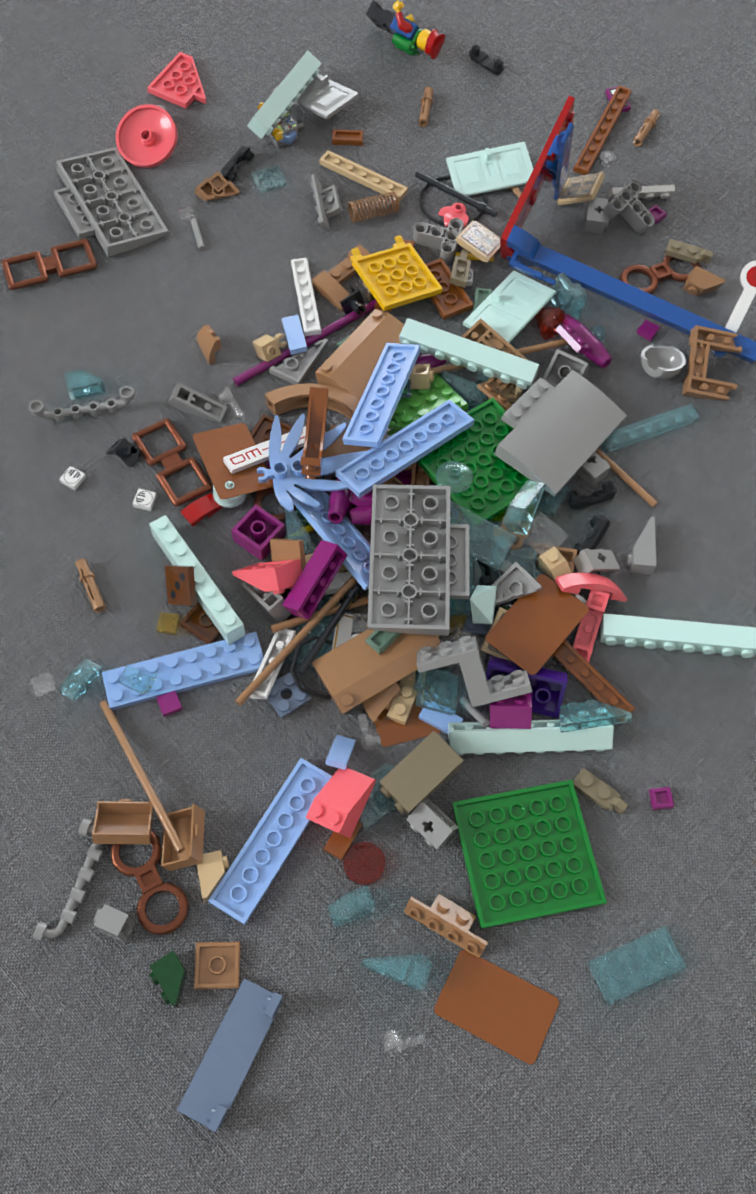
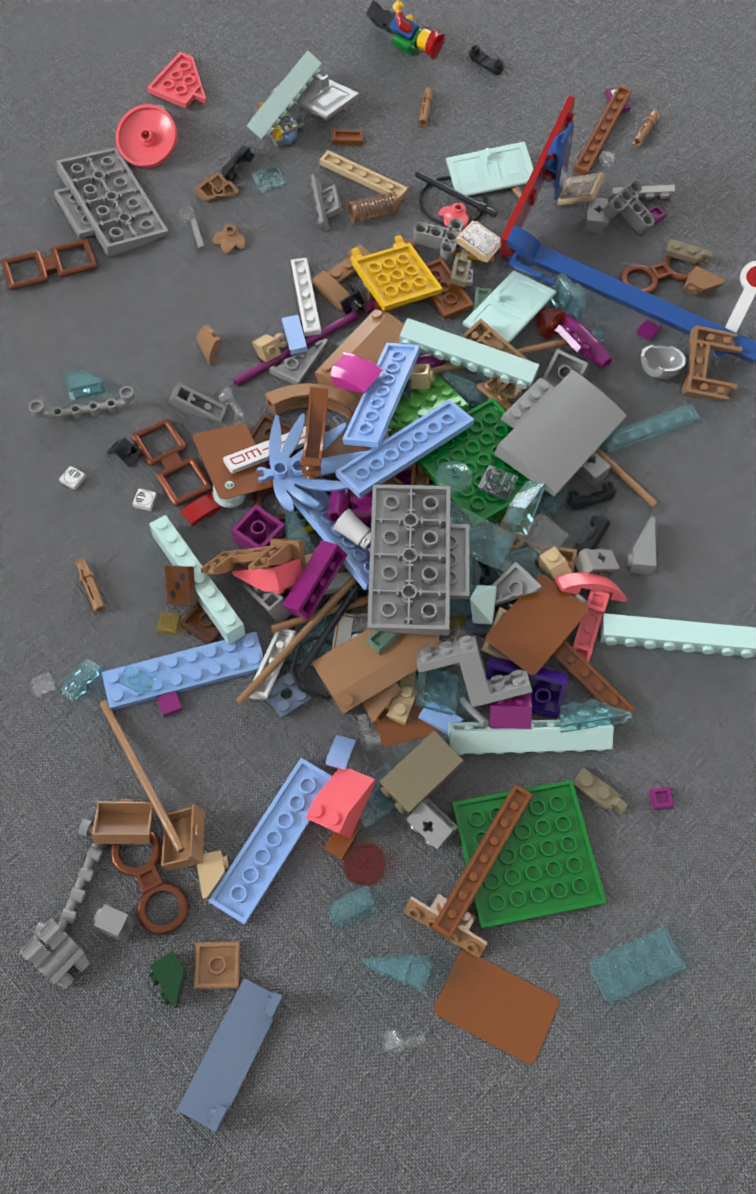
none -> light grey hips [19,918,90,989]
none -> medium nougat wedge [200,544,293,575]
none -> medium nougat plate [213,224,245,255]
none -> dark pink slope [331,352,383,393]
none -> white plant [333,509,371,549]
none -> dark orange tile [431,784,533,941]
none -> piece [477,464,519,502]

